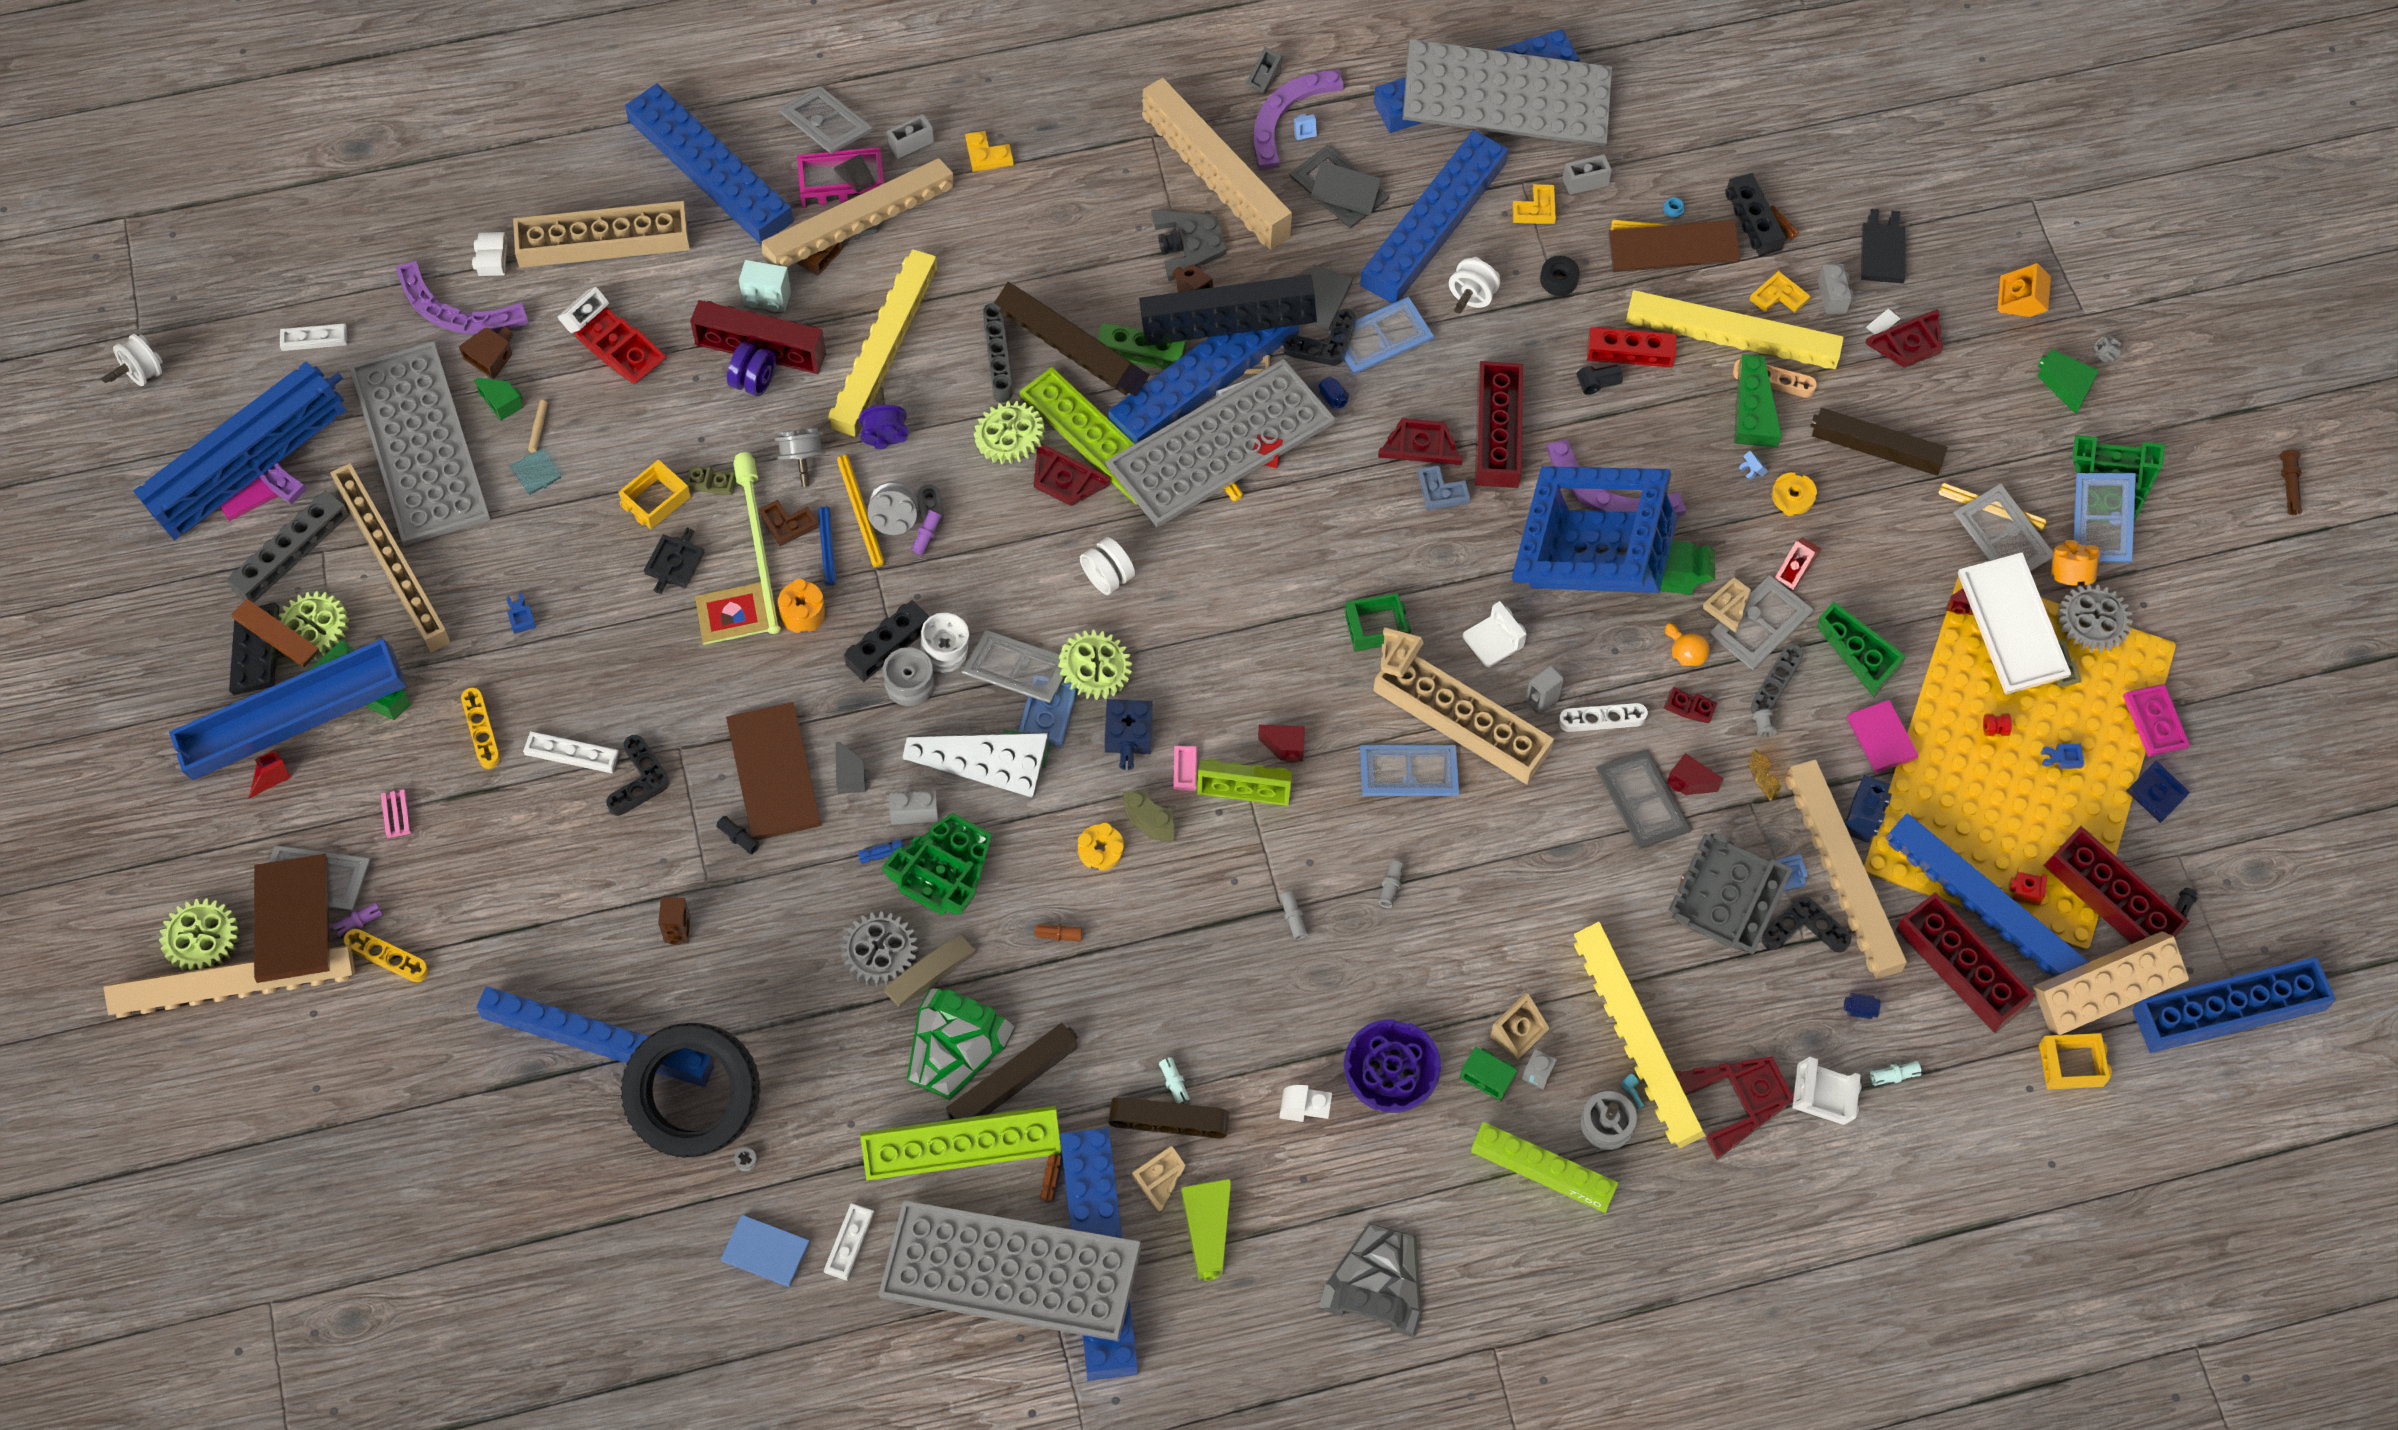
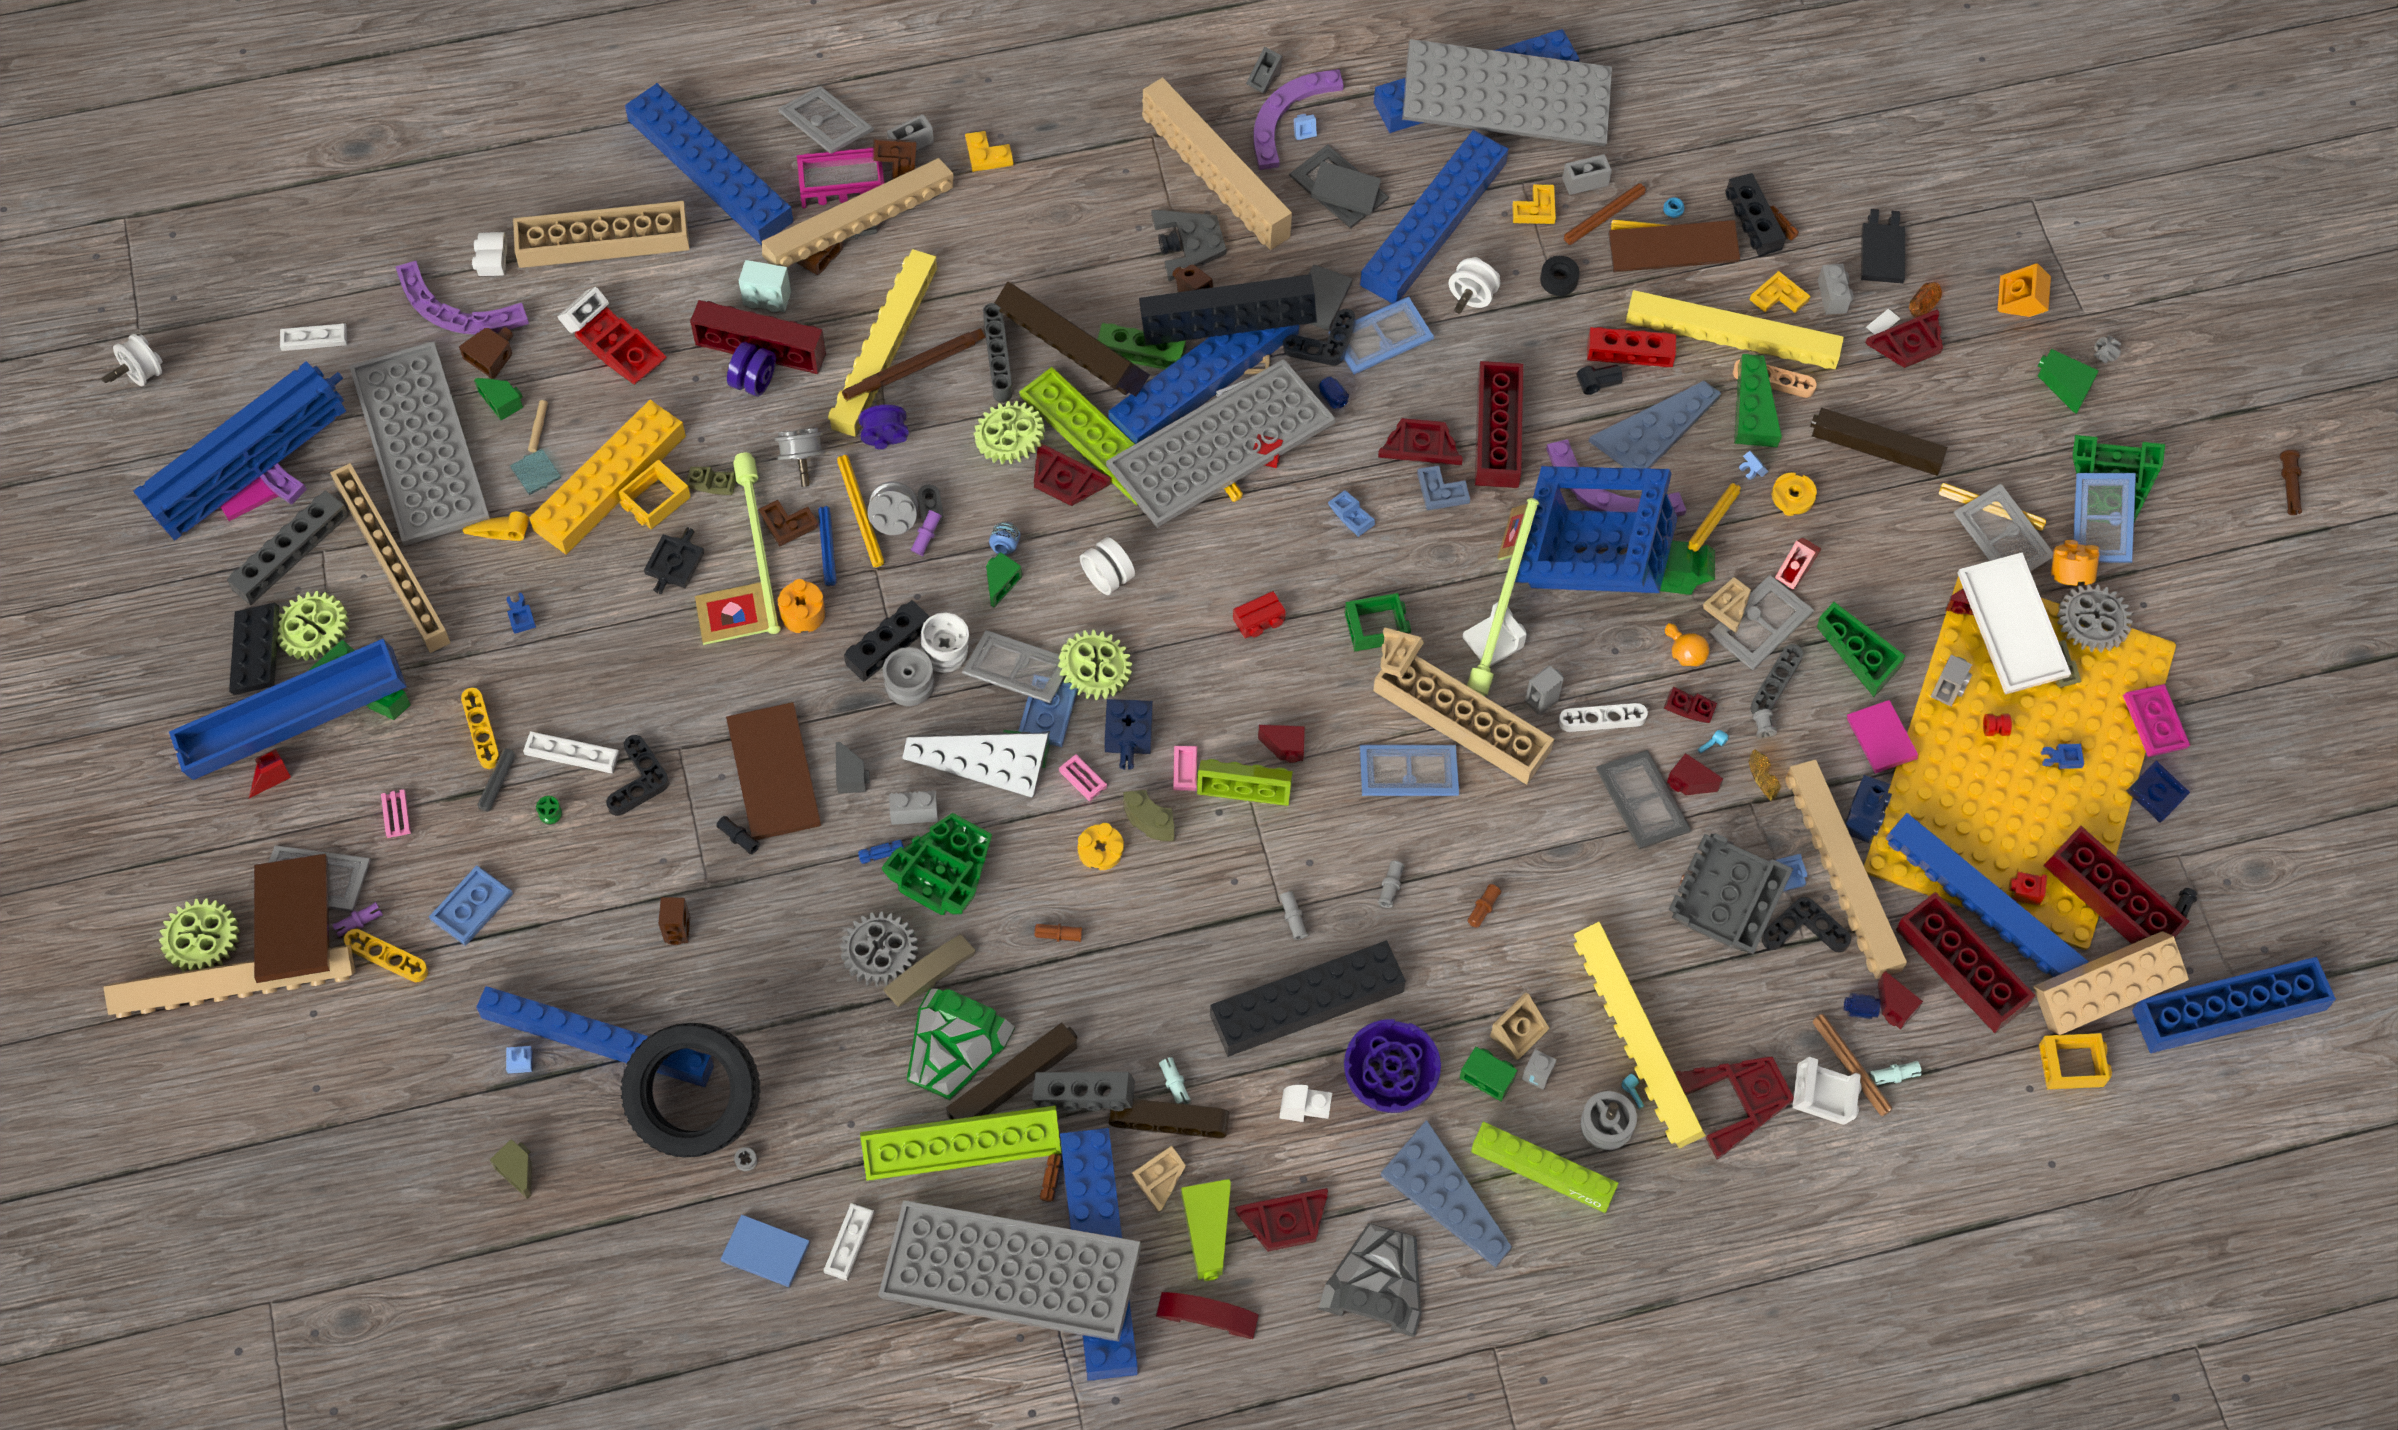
dark orange tile [231,599,319,667] -> none
clear smoke slope [834,154,875,193] -> none
none -> medium blue tile [429,865,513,946]
none -> yellow piece [463,511,529,541]
none -> dark grey axle [478,748,515,812]
none -> olive slope [490,1139,532,1199]
none -> light blue tile [506,1046,532,1074]
none -> yellow brick [529,400,686,555]
none -> green wheel [536,796,562,825]
none -> reddish brown piece [842,328,986,401]
none -> reddish brown plate [872,138,917,180]
none -> green slope [986,552,1022,608]
none -> medium blue head [989,522,1021,555]
none -> dark grey brick [1032,1072,1135,1111]
none -> bright pink tile [1059,754,1107,802]
none -> dark red slope [1156,1292,1259,1339]
none -> black brick [1210,940,1406,1057]
none -> red brick [1233,591,1286,639]
none -> dark red wing [1235,1188,1328,1252]
none -> medium blue slope [1328,490,1375,537]
none -> sand blue wing [1380,1120,1512,1268]
none -> yellowish green flag [1467,498,1539,697]
none -> dark orange axle [1467,884,1501,928]
none -> dark orange axle [1563,183,1646,245]
none -> sand blue wing [1589,381,1721,468]
none -> yellow axle [1688,483,1741,552]
none -> medium azure hand [1697,730,1729,754]
none -> medium nougat axle [1813,1014,1892,1116]
none -> dark red slope [1878,971,1923,1030]
none -> clear orange plate [1909,282,1942,317]
none -> light grey brick [1931,655,1972,707]

